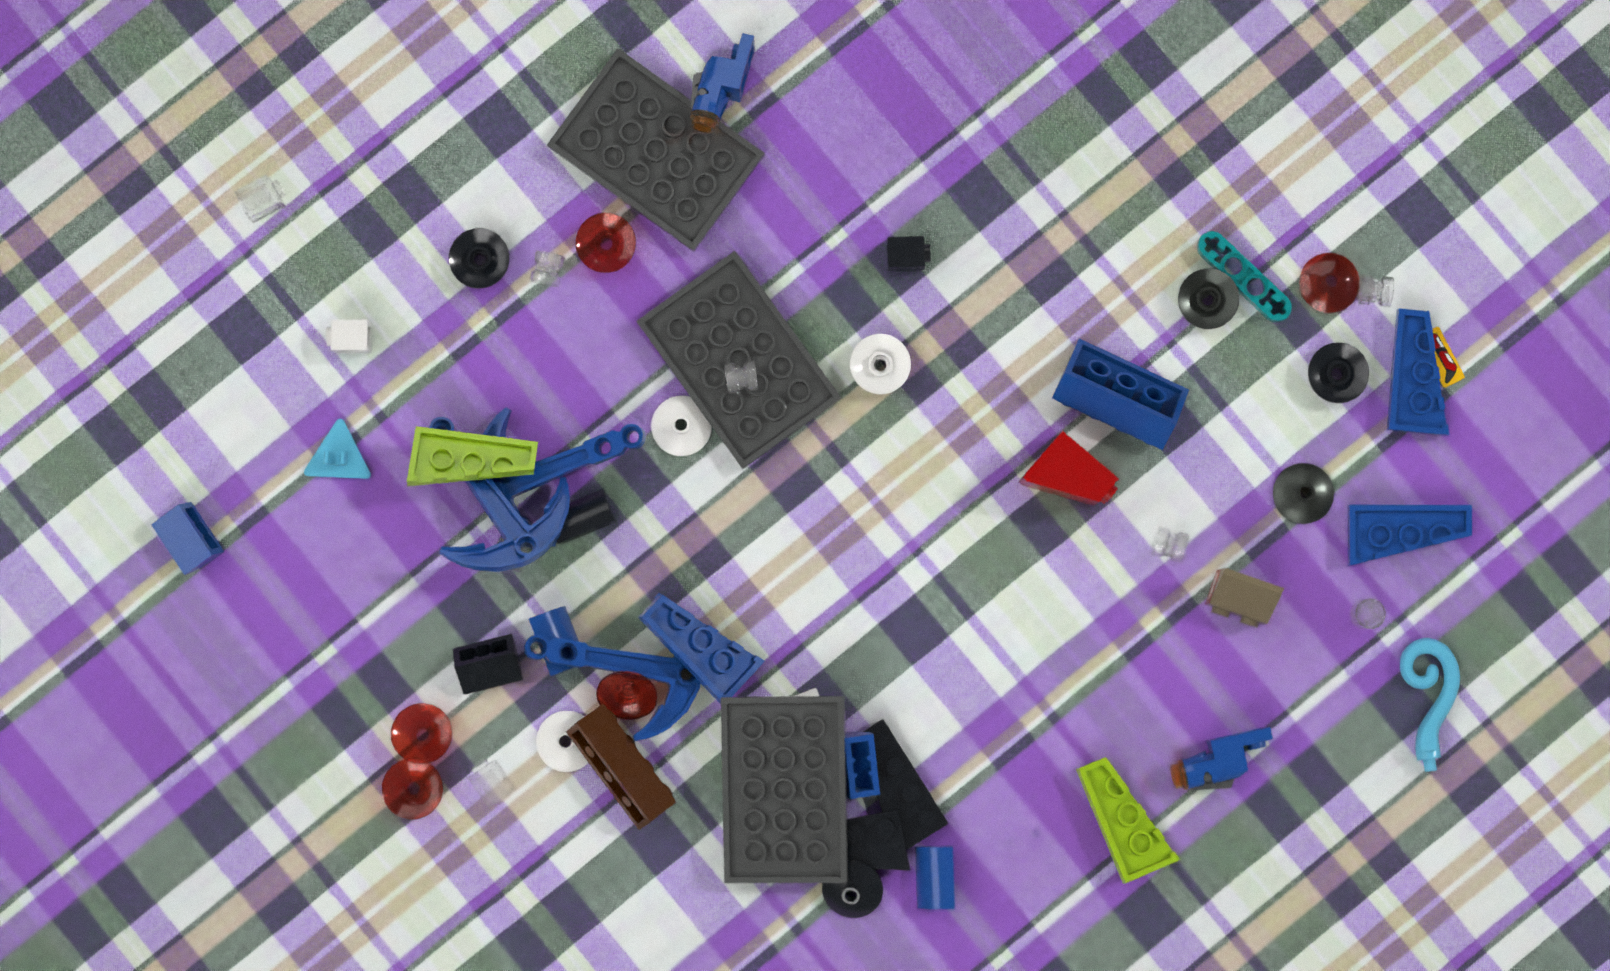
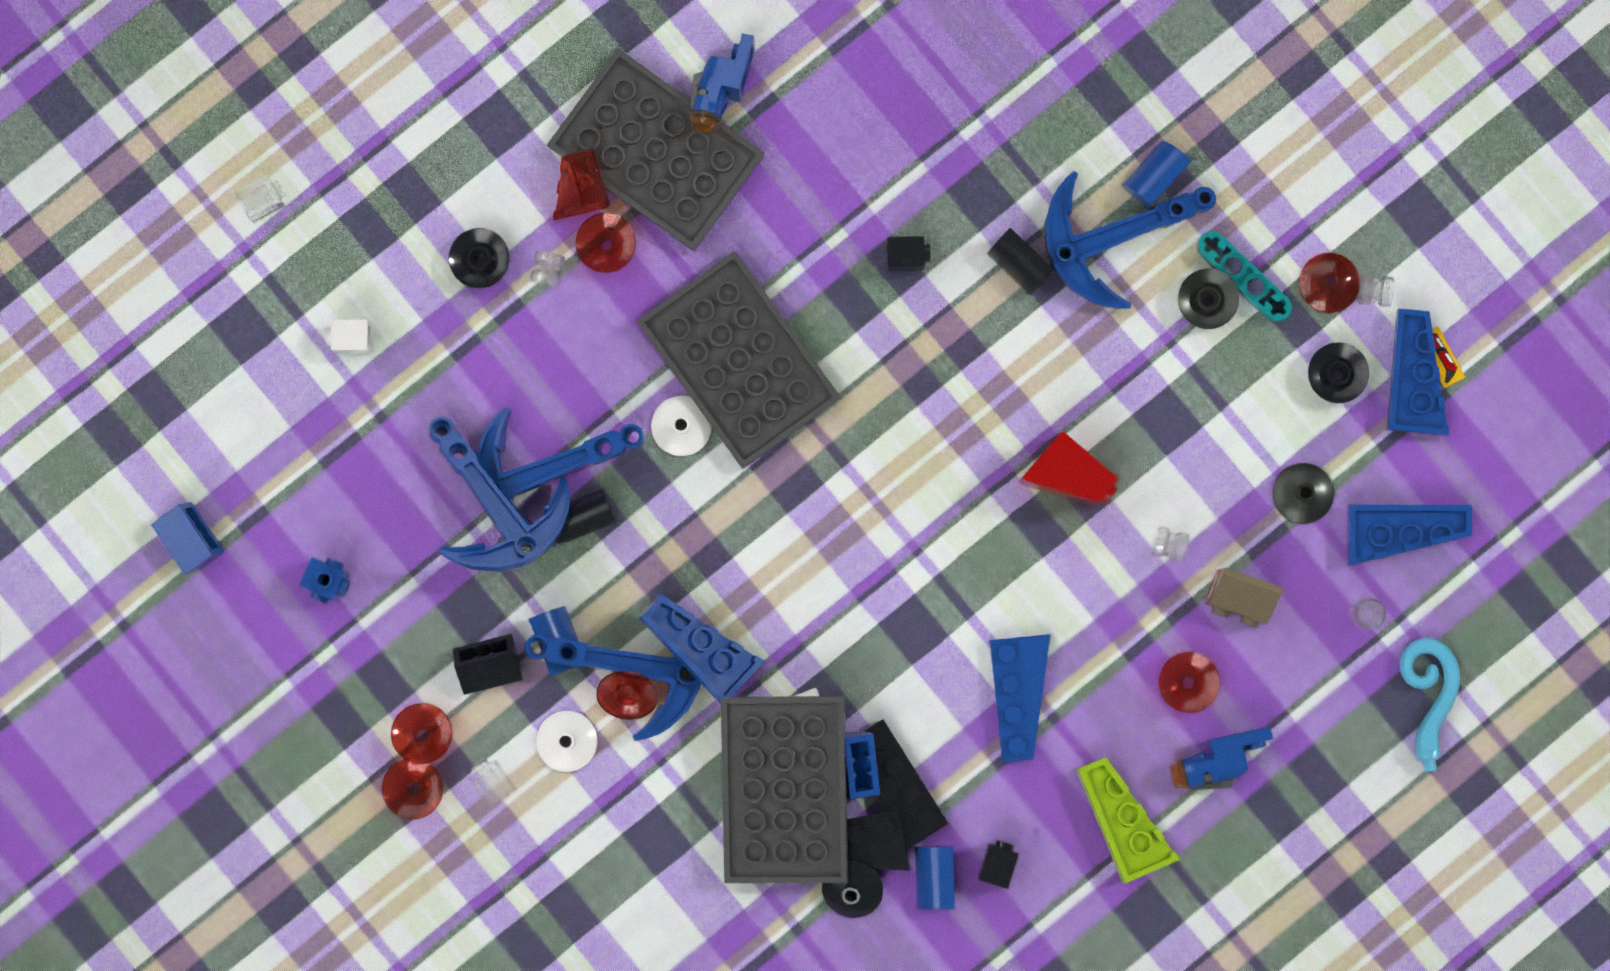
medium azure piece [304,419,371,479] -> none
lime wing [407,426,538,487] -> none
reddish brown brick [566,704,676,830] -> none
clear wheel [724,360,759,394] -> none
white dish [850,334,911,395] -> none
blue slope [1052,338,1189,450] -> none
none -> blue brick [299,557,351,604]
none -> clear red wing [553,147,611,221]
none -> black brick [977,840,1019,889]
none -> black brick [987,228,1054,296]
none -> blue wing [989,634,1051,762]
none -> blue piece [1044,171,1216,309]
none -> blue brick [1121,141,1192,209]
none -> clear red dish [1158,652,1220,713]

